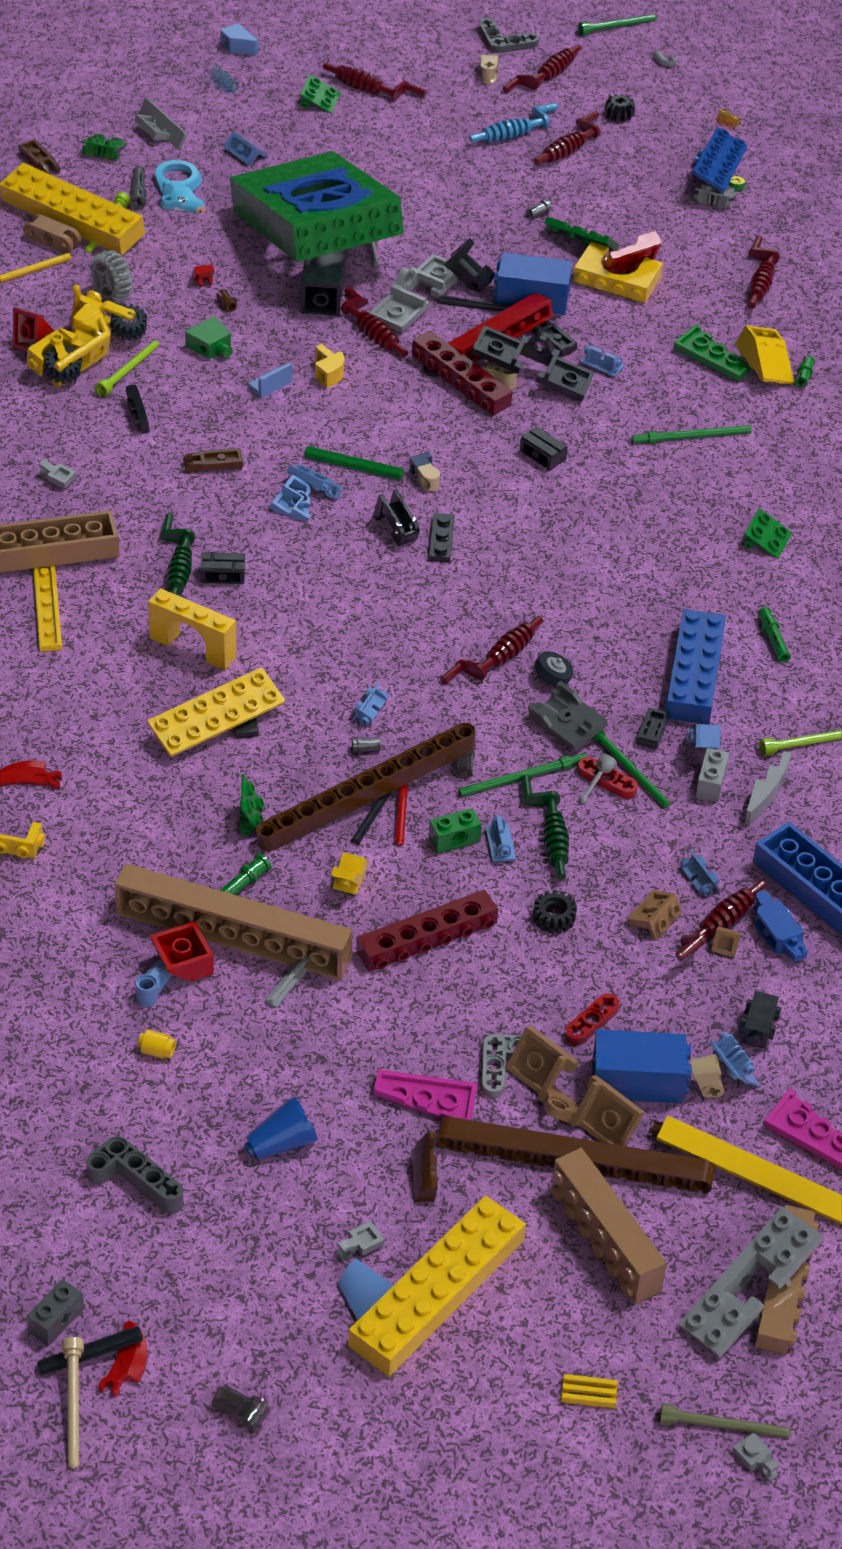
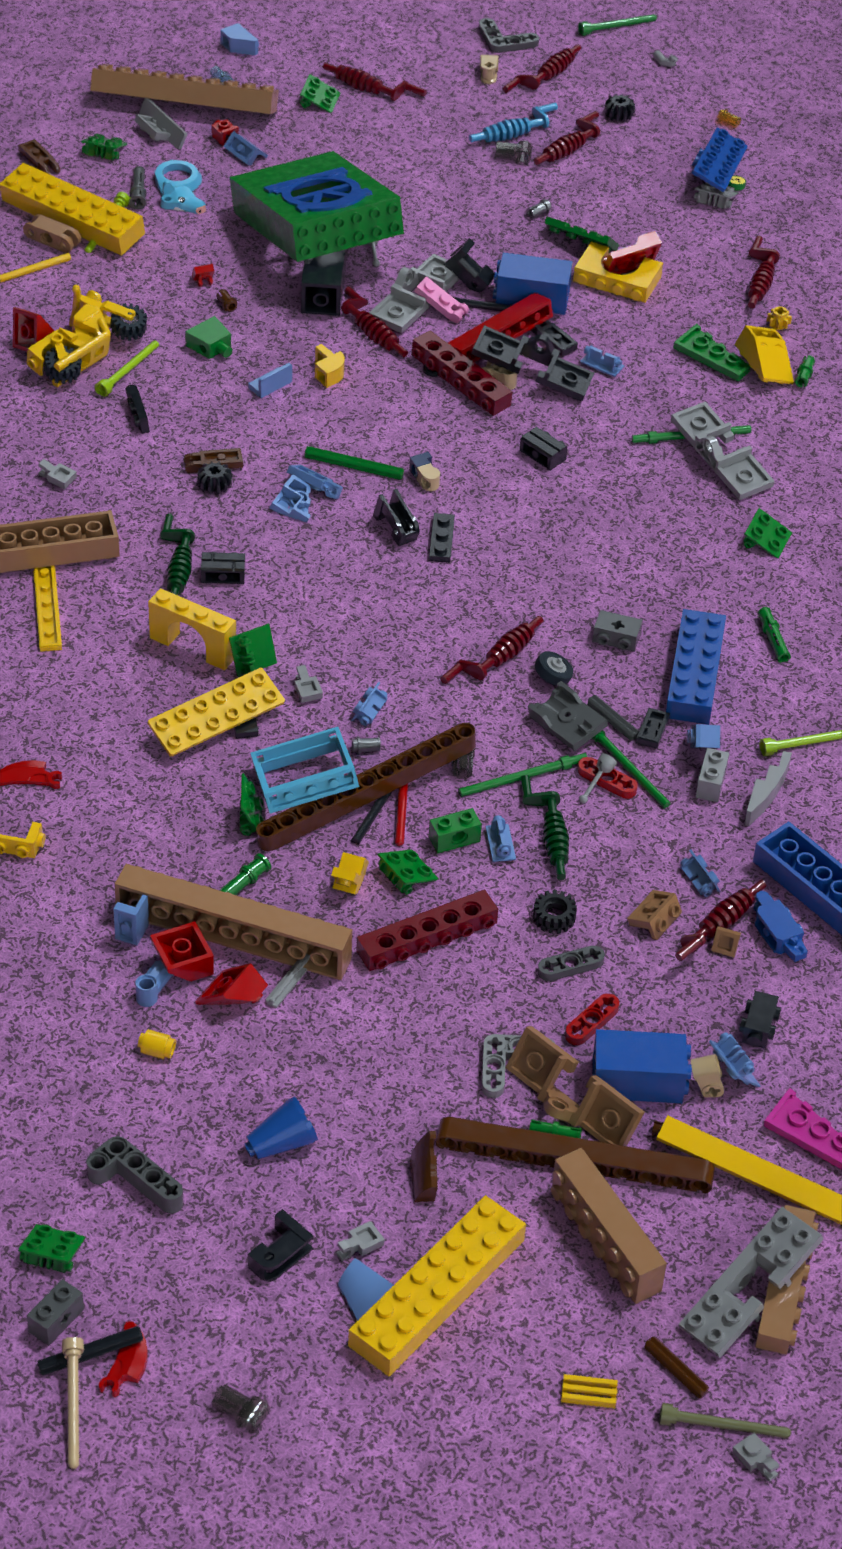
light grey gear [90,250,133,304] -> none
dark pink wing [374,1069,477,1120] -> none
none -> green hinge [18,1224,86,1273]
none -> medium nougat brick [90,64,279,114]
none -> medium blue panel [113,895,149,945]
none -> red slope [195,963,268,1005]
none -> black gear [197,461,232,495]
none -> red brick [211,119,239,147]
none -> green hinge [229,623,277,678]
none -> black piece [248,1209,314,1281]
none -> medium azure window [250,727,359,814]
none -> light grey plate [294,665,323,703]
none -> green hinge [377,849,439,895]
none -> bright pink plate [414,276,469,323]
none -> clear smoke piece [495,141,533,164]
none -> green pin [529,1119,582,1139]
none -> dark grey beam [538,946,605,981]
none -> dark grey axle [587,695,639,741]
none -> dark grey brick [592,610,643,652]
none -> reddish brown axle [645,1336,709,1399]
none -> light grey plate [671,402,775,500]
none -> yellow gear [767,306,792,330]

